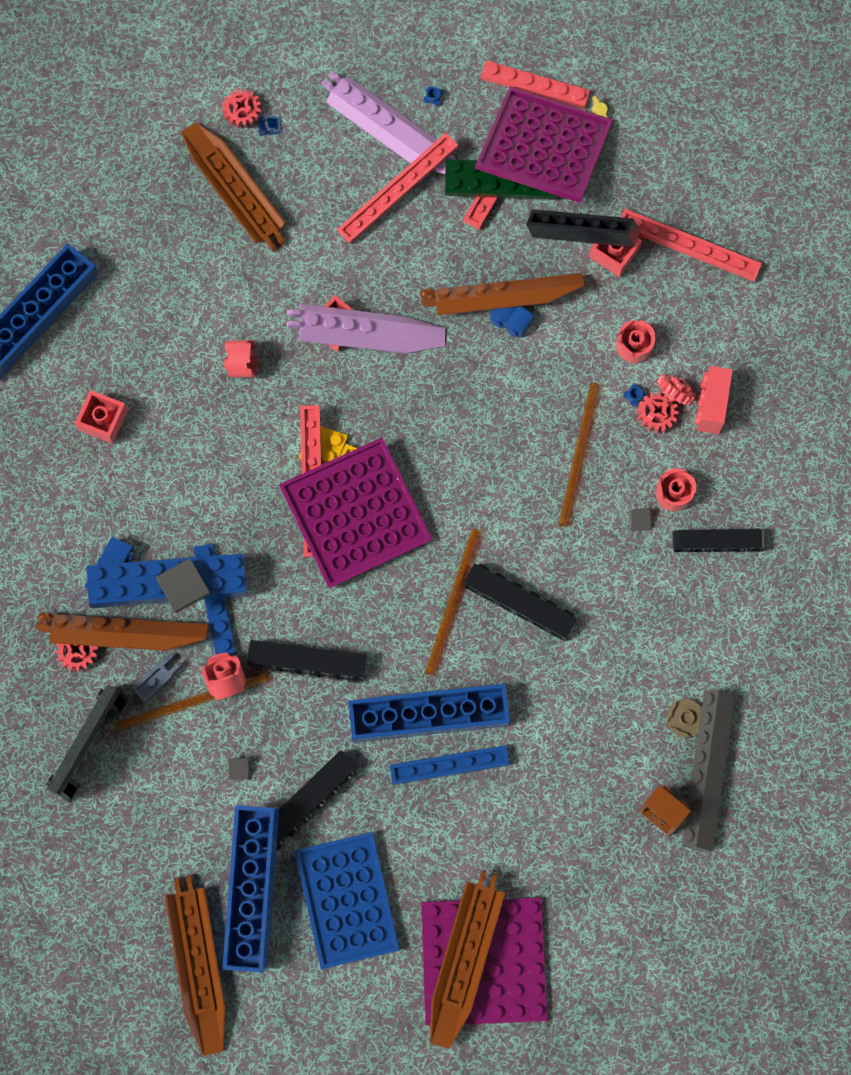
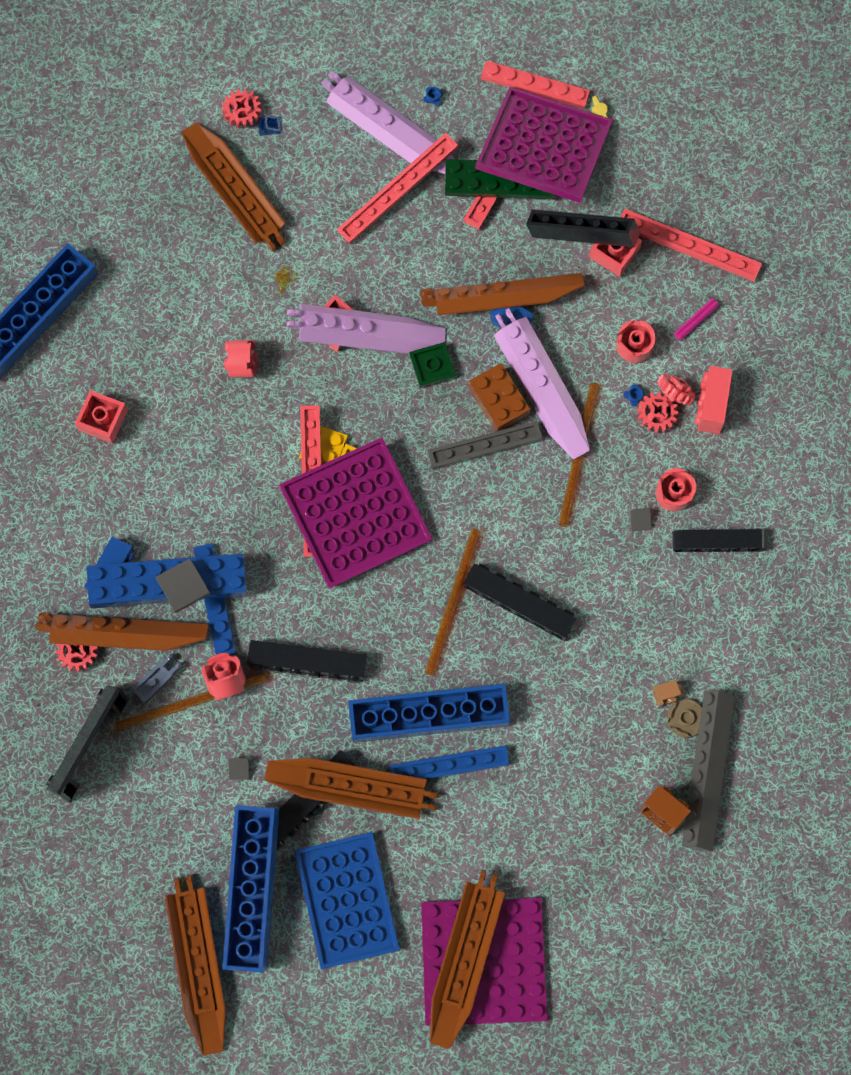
none -> dark orange hinge [264,758,439,819]
none -> clear yellow piece [275,265,289,294]
none -> dark green plate [409,342,456,388]
none -> dark grey plate [428,421,542,469]
none -> dark orange brick [468,363,530,432]
none -> lavender hinge [494,308,590,460]
none -> medium nougat brick [652,680,684,708]
none -> dark pink axle [674,298,719,341]

